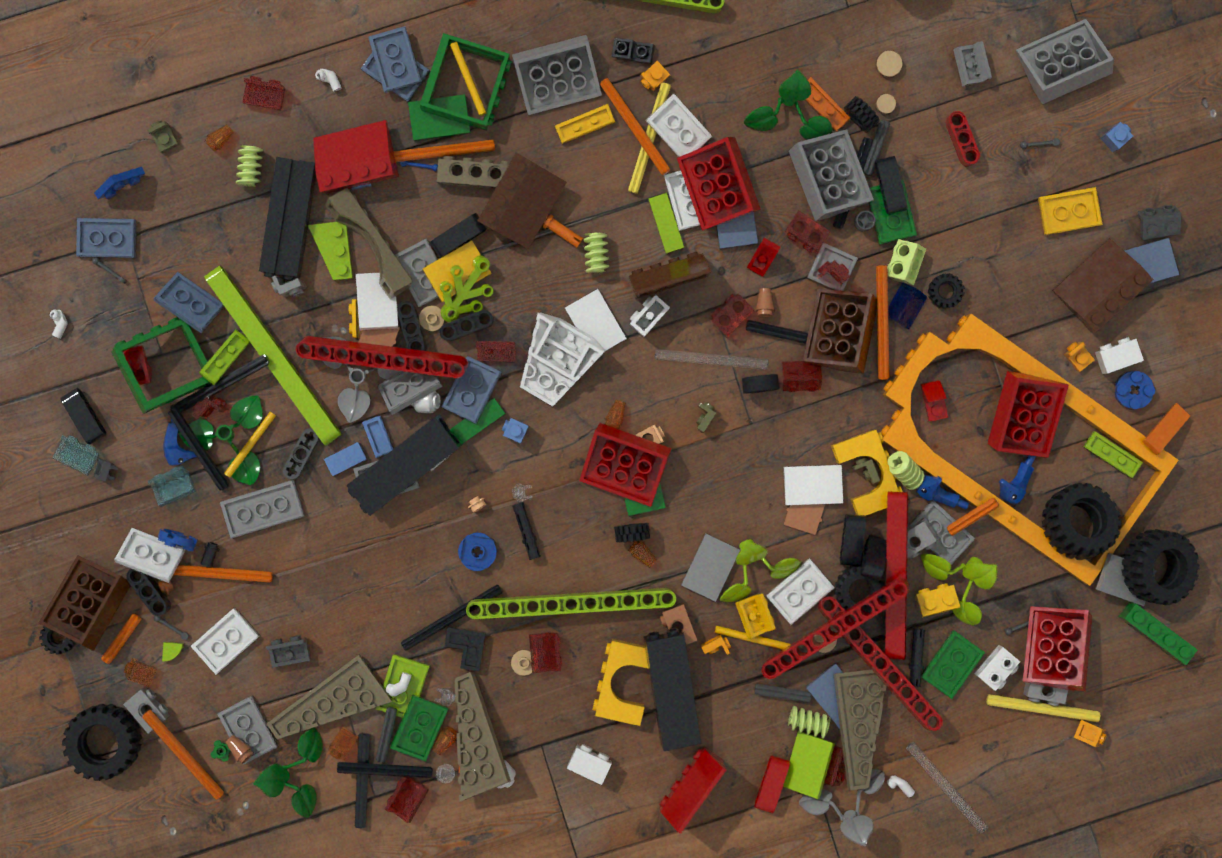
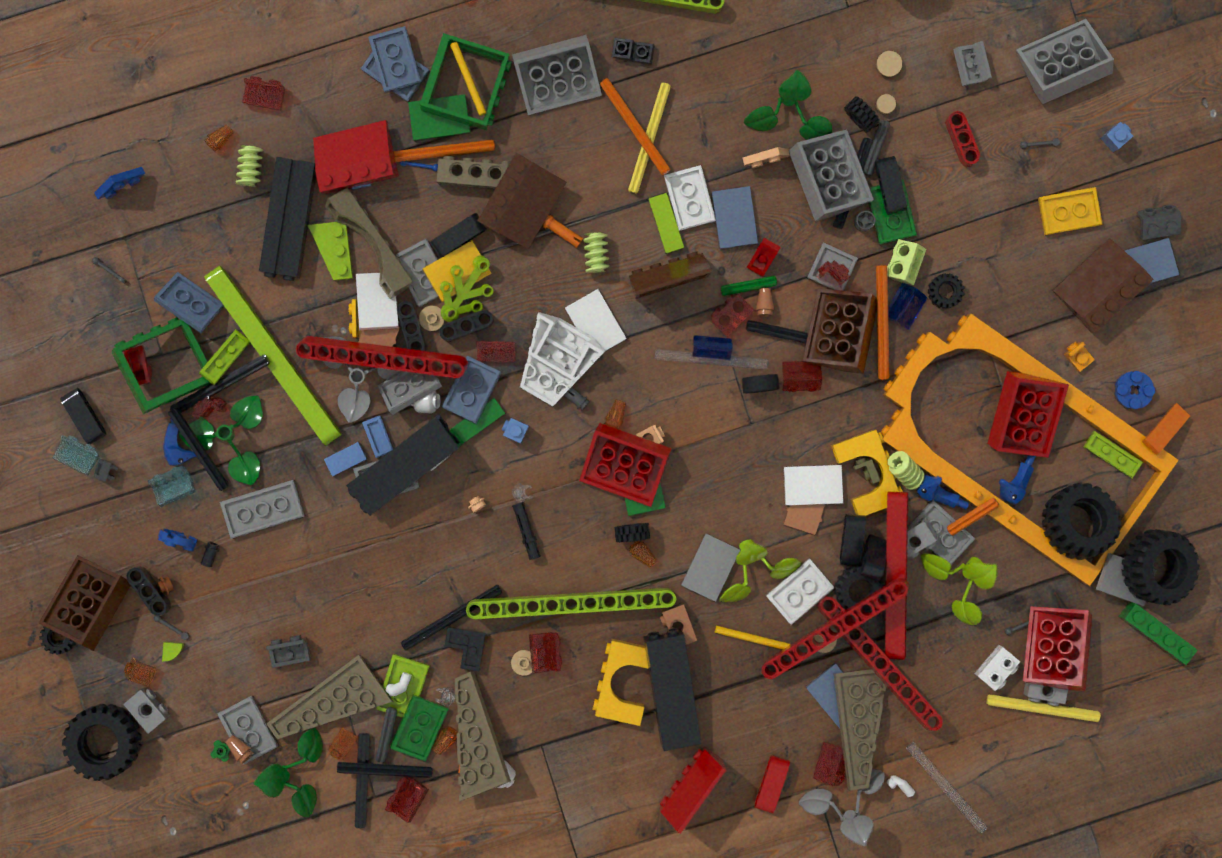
white arm [50,309,68,339] -> none
sand blue tile [76,218,136,258] -> none
orange axle [101,613,141,664] -> none
white tile [115,528,185,583] -> none
orange axle [142,710,224,800] -> none
olive bracket [148,121,179,153] -> none
orange axle [173,565,273,582] -> none
white tile [191,608,260,675] -> none
yellow bar [224,412,276,477] -> none
light grey bracket [271,275,307,297] -> none
dark grey beam [283,429,319,480] -> none
white arm [315,69,342,92] -> none
clear plate [436,764,455,784] -> none
blue plate [458,532,497,571] -> none
yellow tile [555,104,615,144] -> none
white brick [567,744,612,785] -> none
white brick [630,295,670,337] -> none
light orange bracket [640,61,670,91] -> none
white tile [645,94,712,157] -> none
red slope [677,137,761,231] -> none
olive bracket [696,402,716,432] -> none
light orange bracket [700,634,731,655] -> none
yellow bracket [735,593,776,639] -> none
dark grey axle [755,684,811,703] -> none
lime tile [783,731,835,799] -> none
clear red brick [784,210,831,253] -> none
yellowish green piece [788,706,830,739] -> none
orange tile [805,77,851,132] -> none
black pin [908,628,926,687] -> none
yellow bracket [915,583,960,618] -> none
red slope [920,380,948,422] -> none
green tile [921,630,985,699] -> none
light orange bracket [1074,720,1107,747] -> none
white brick [1095,337,1144,374] -> none
none -> dark grey pin [564,387,590,410]
none -> clear blue panel [692,335,733,360]
none -> green axle [721,276,777,296]
none -> light nougat wing [743,147,791,168]

